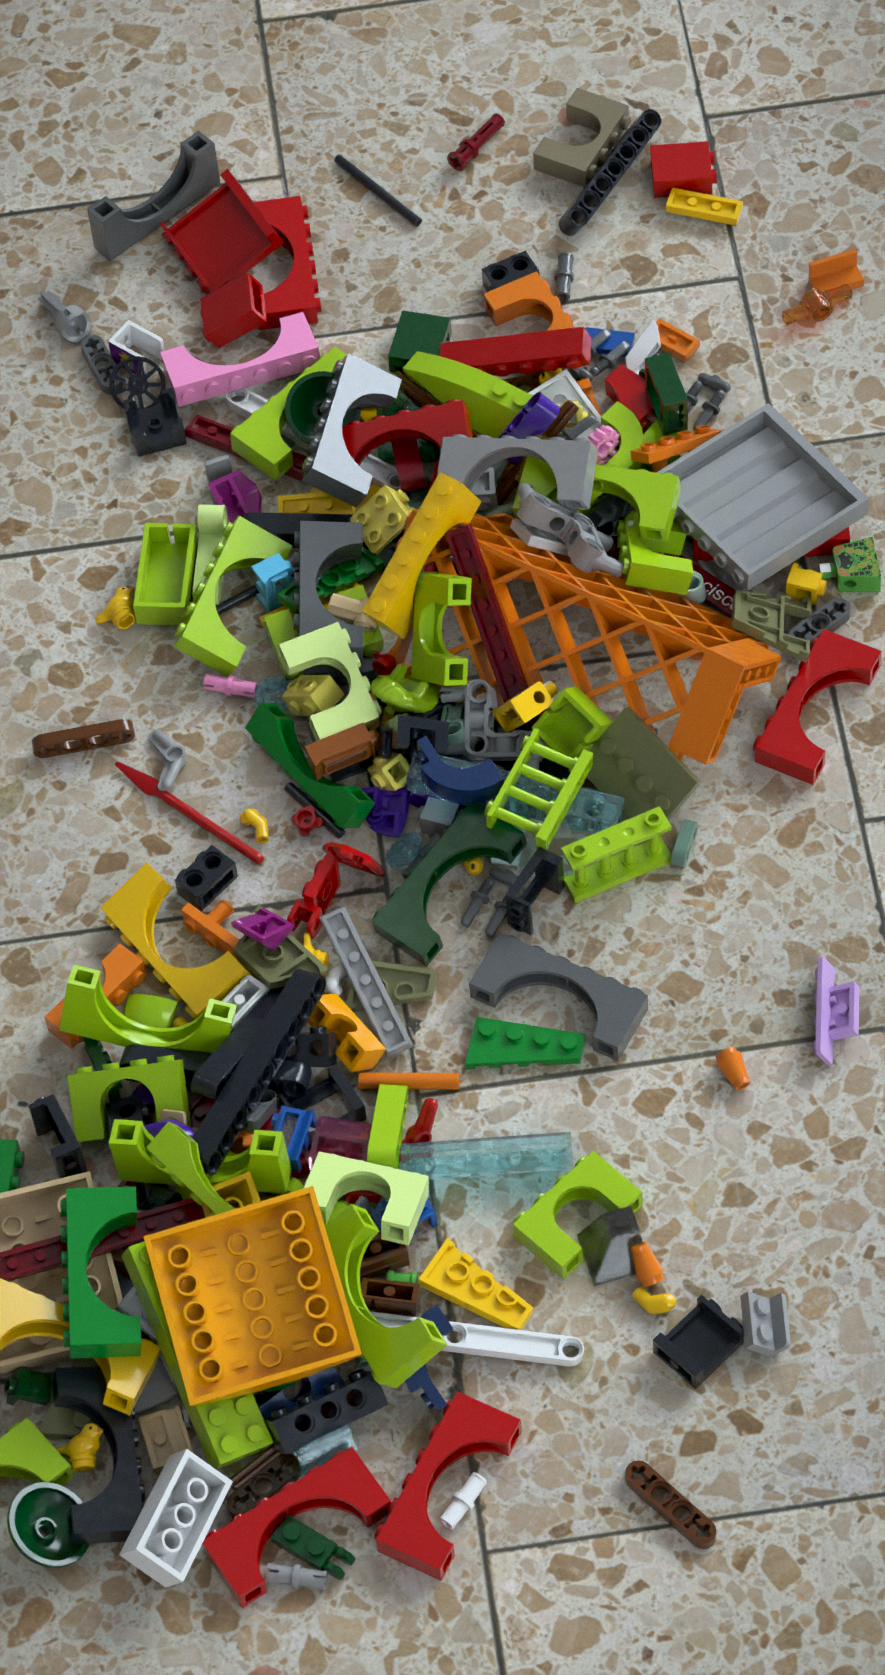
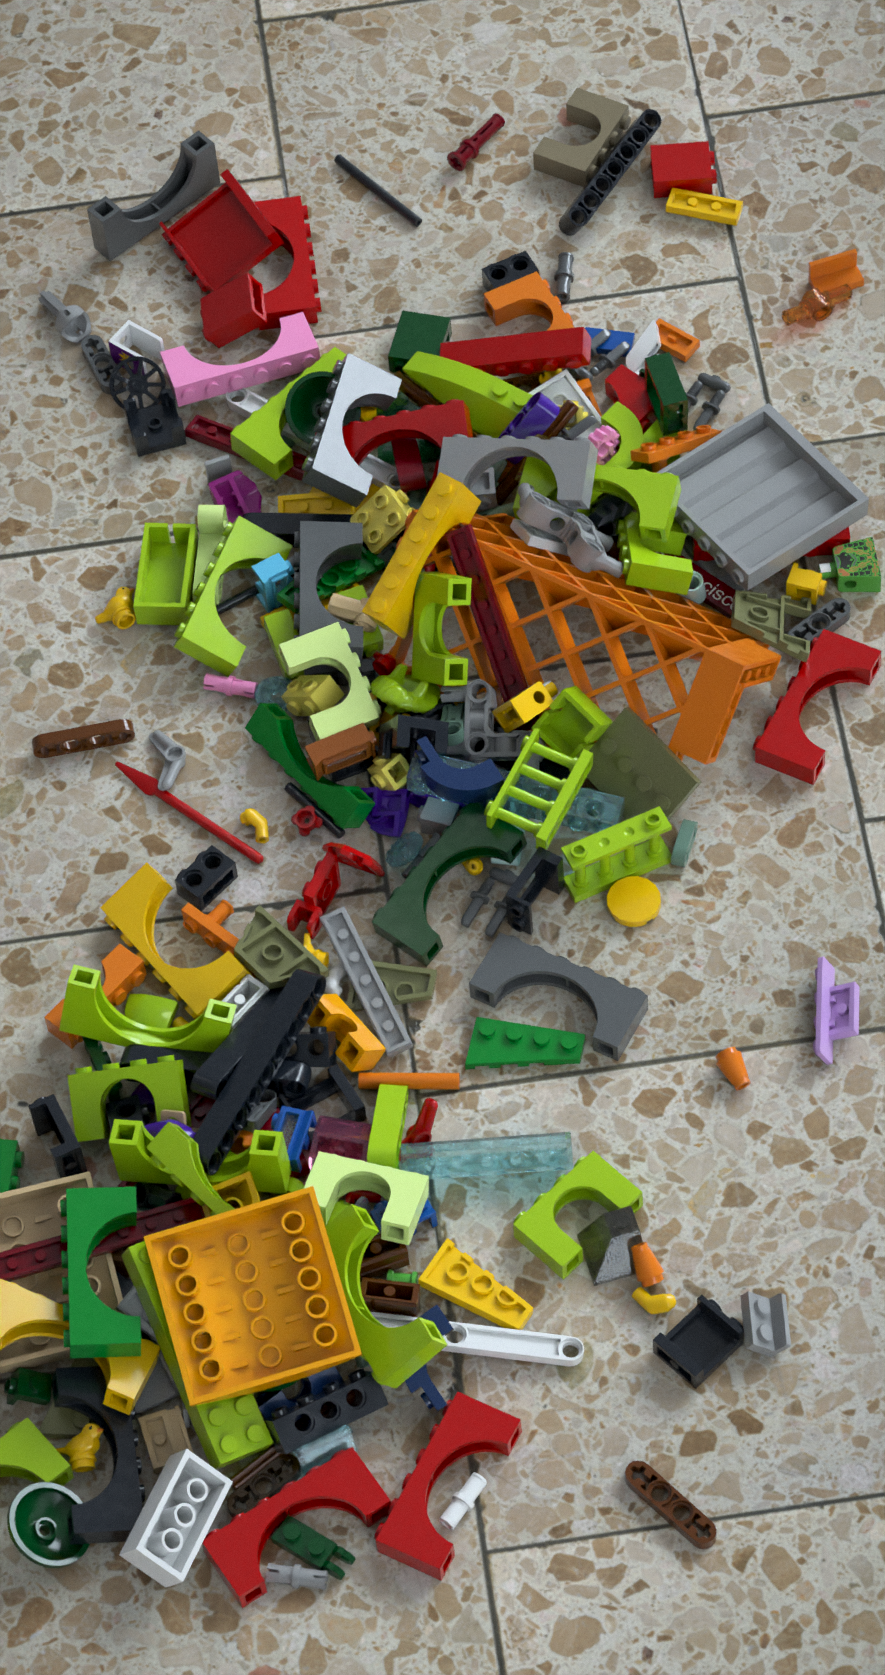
magenta slope [231,908,294,951] -> none
none -> yellow tile [607,876,661,927]

